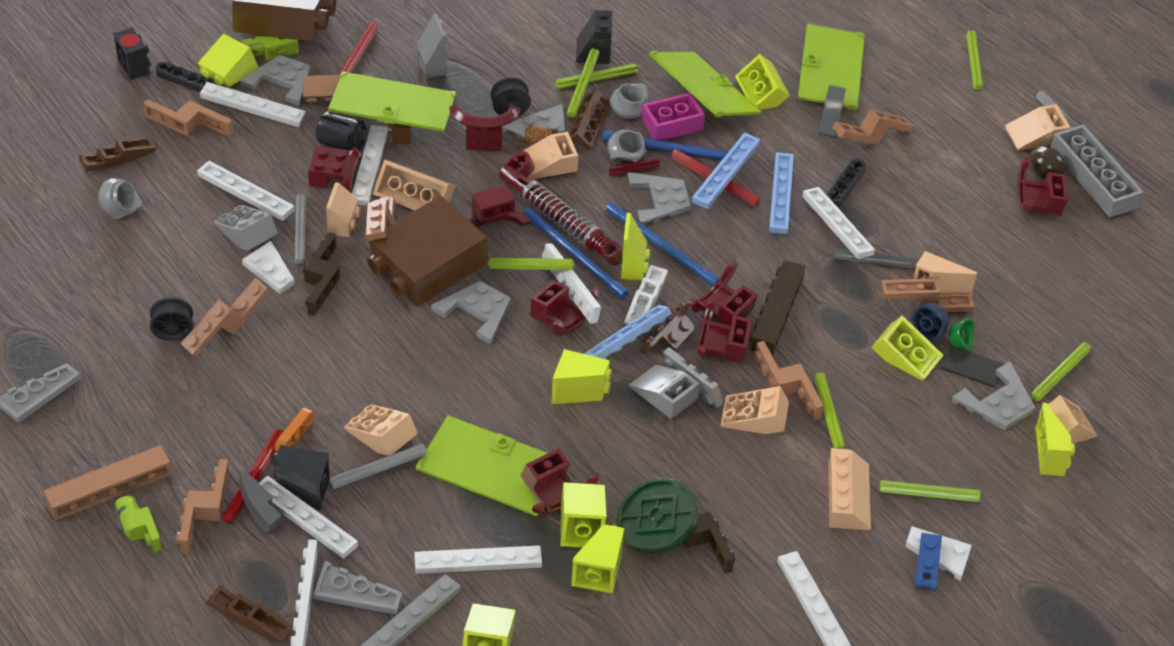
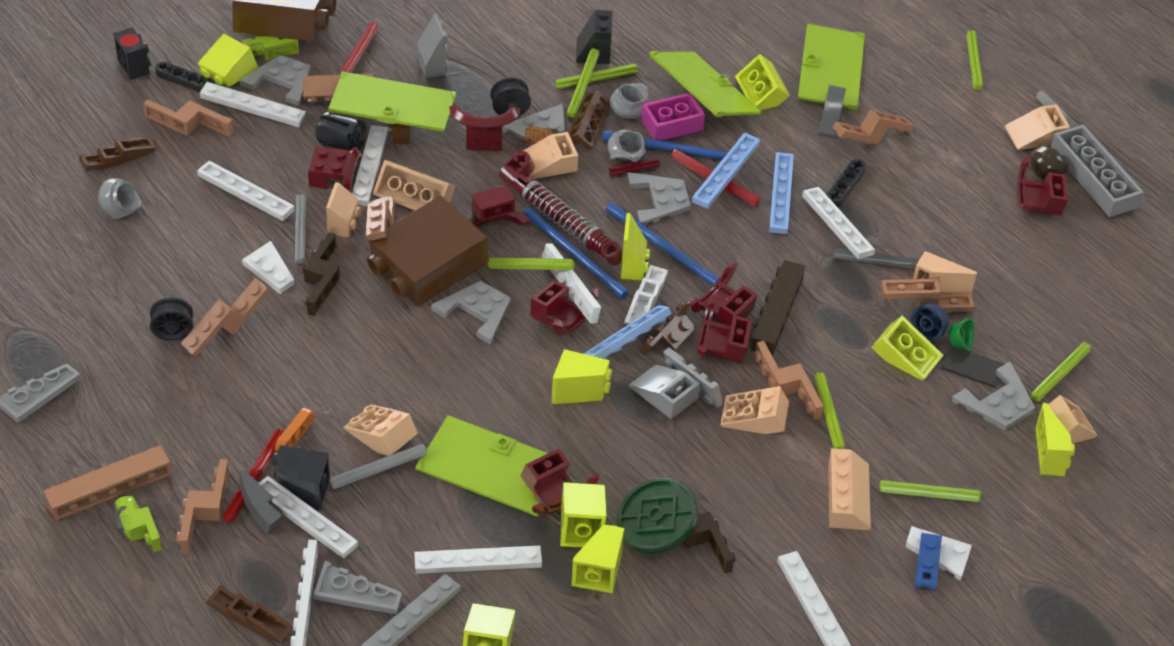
light grey slope [213,205,278,251] -> none

